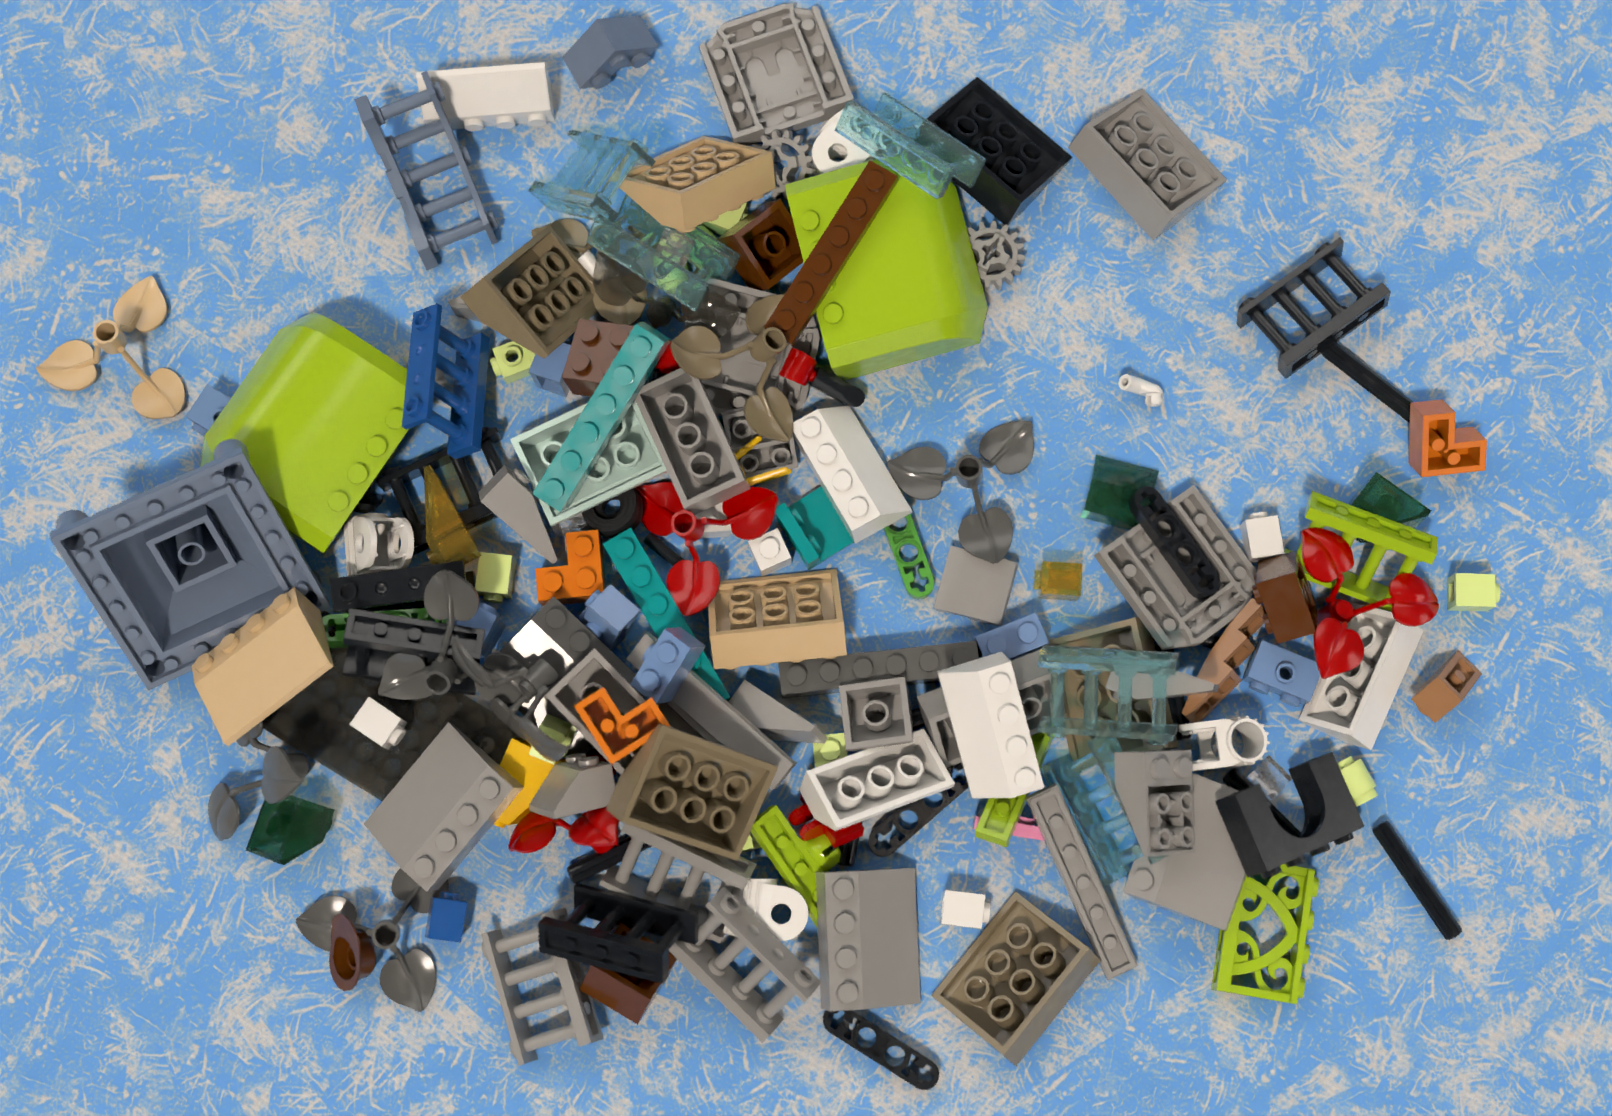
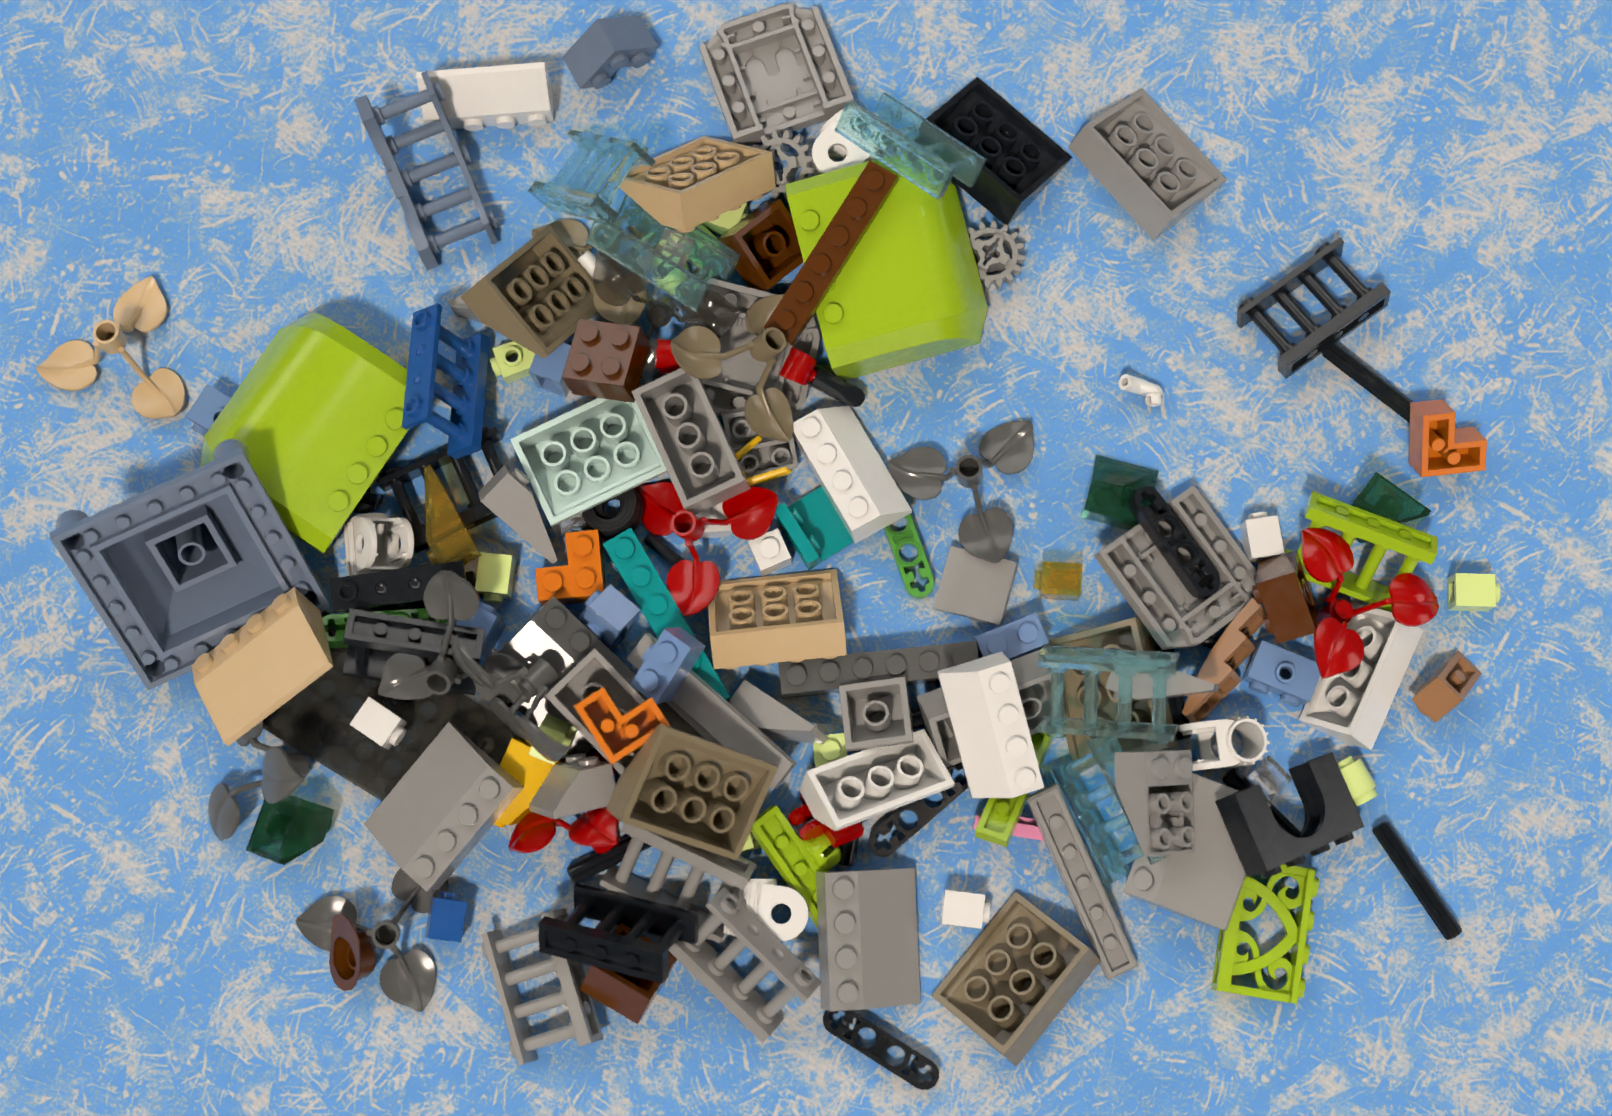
teal brick [532,322,671,512] -> none

